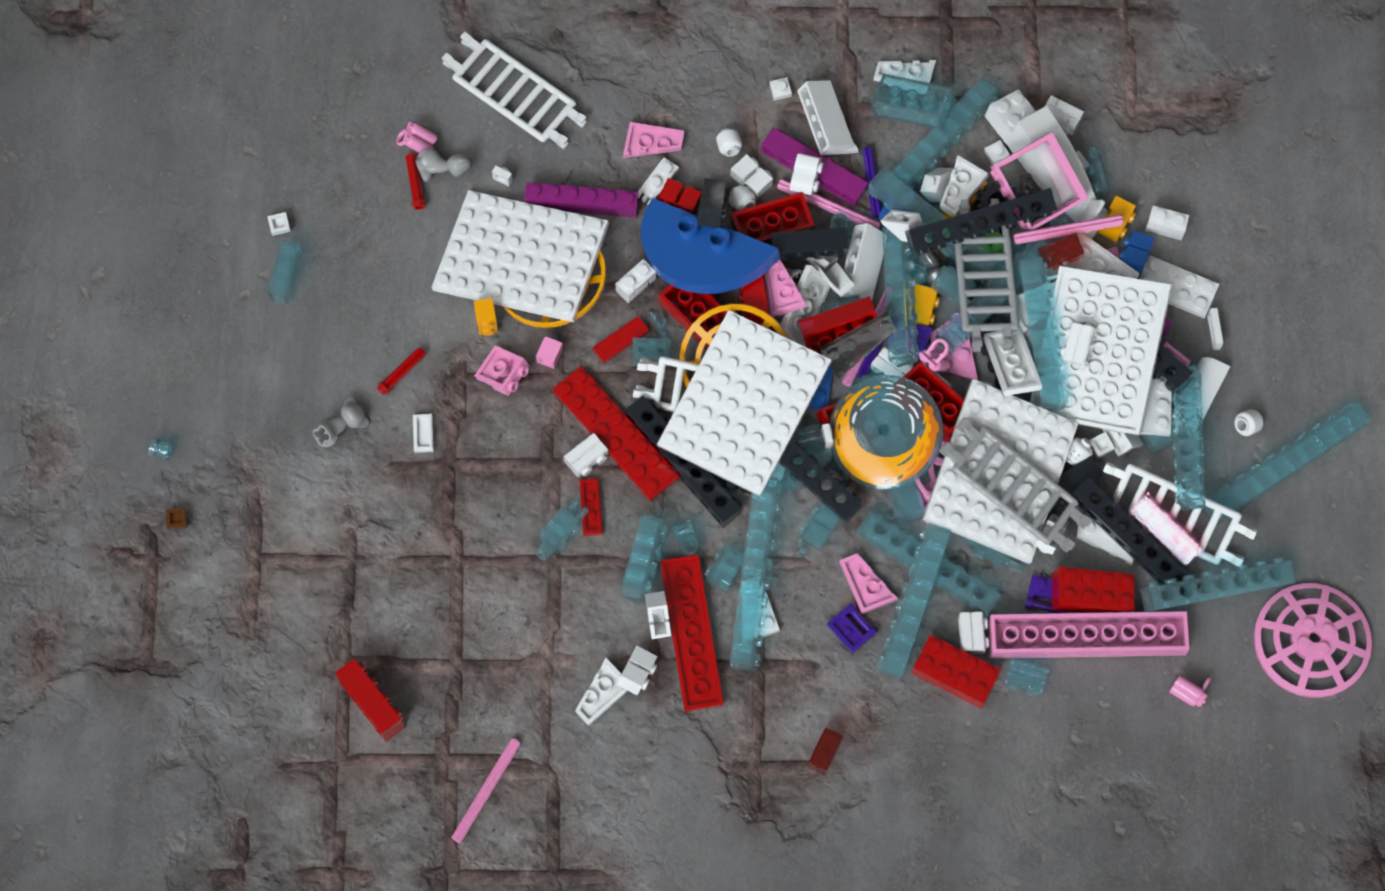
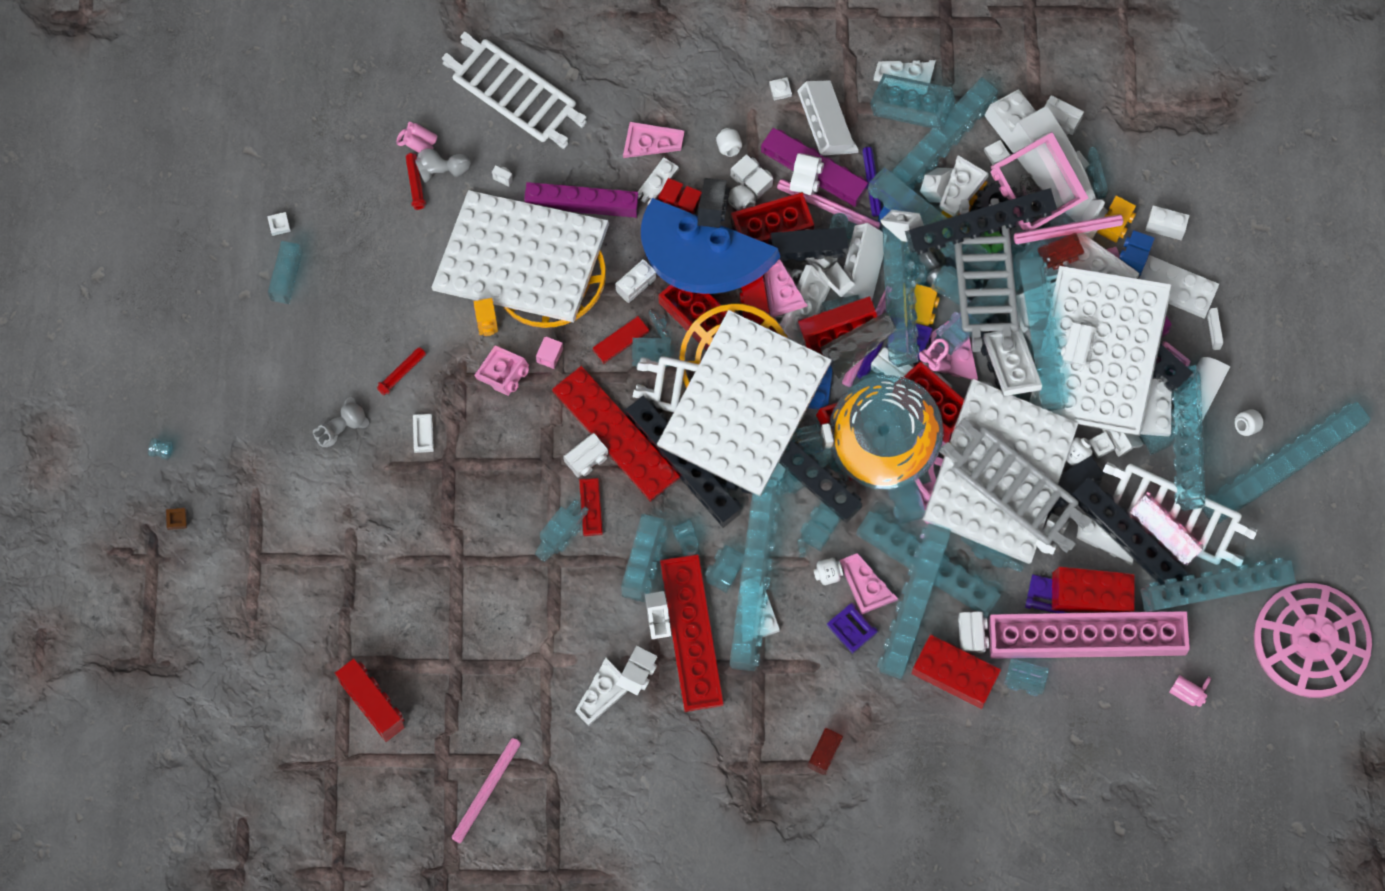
none -> white head [814,558,843,585]

